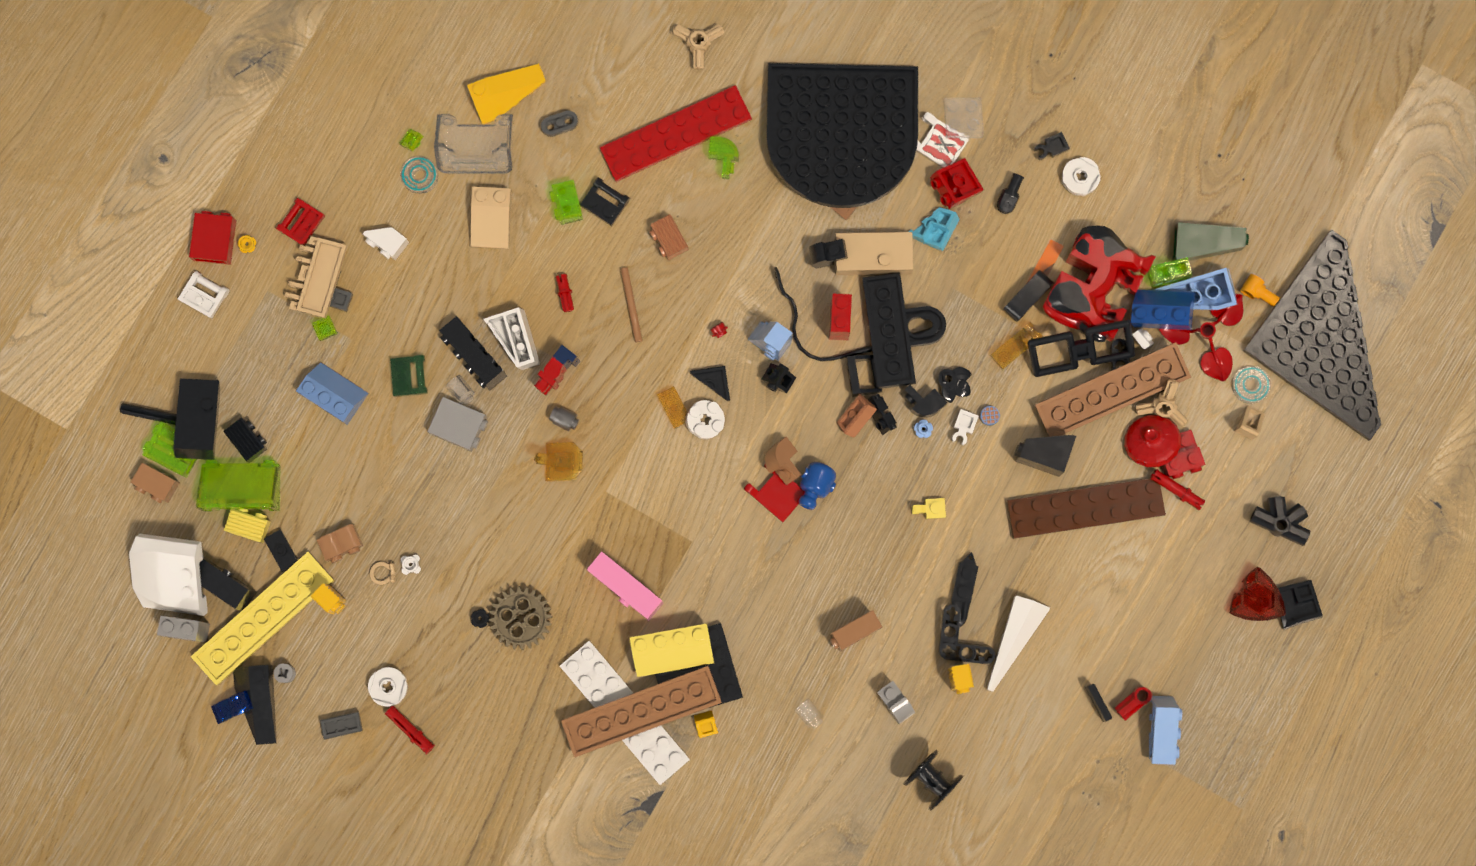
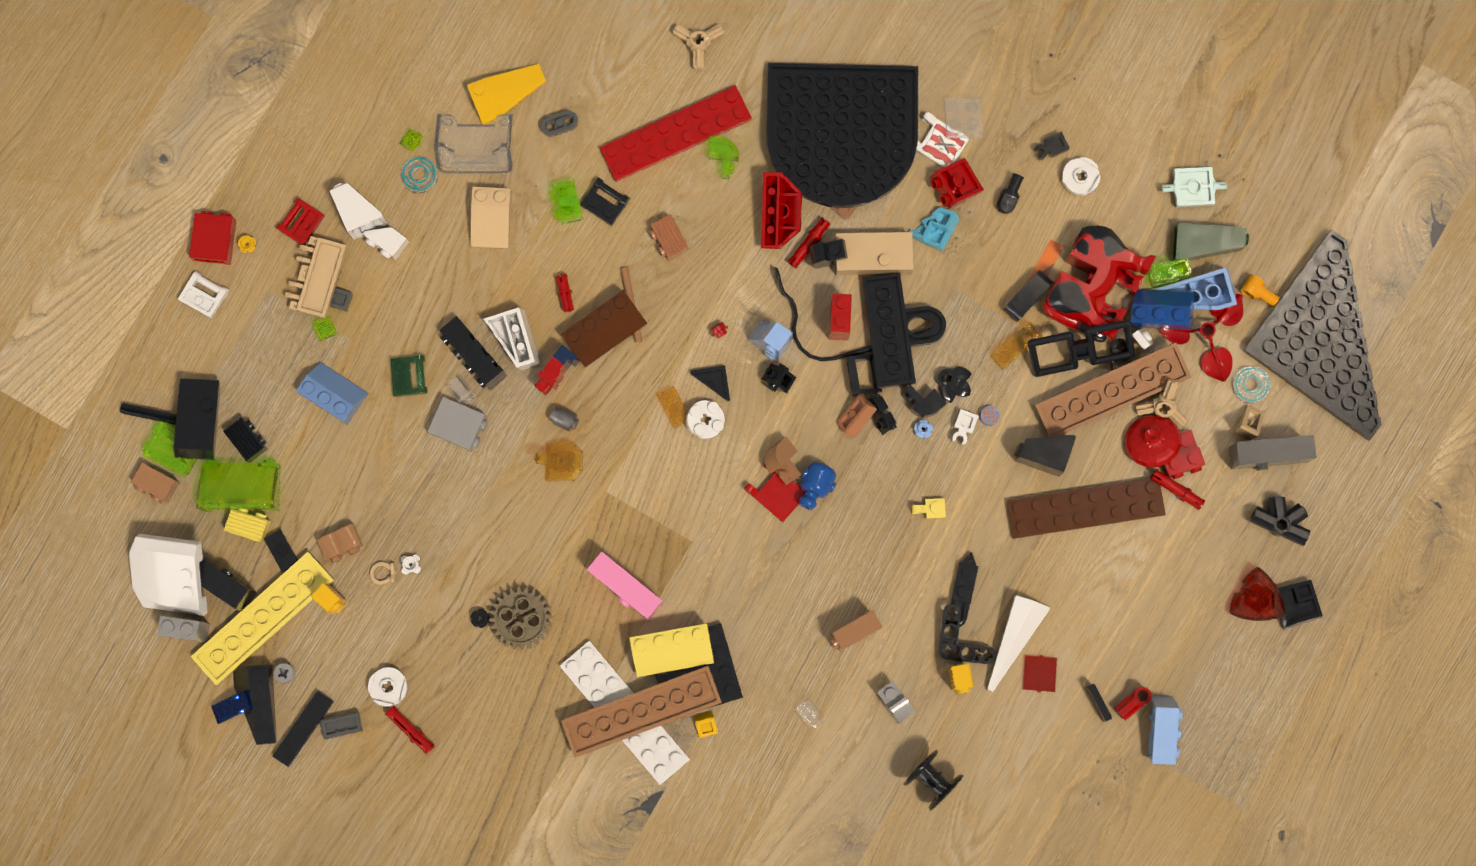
none -> black tile [272,691,334,767]
none -> white slope [330,183,388,240]
none -> reddish brown slope [561,290,648,367]
none -> red wedge [761,172,802,249]
none -> red pin [787,217,831,269]
none -> clear red piece [1023,655,1057,693]
none -> light aqua plate [1161,167,1227,207]
none -> dark grey brick [1228,435,1317,471]

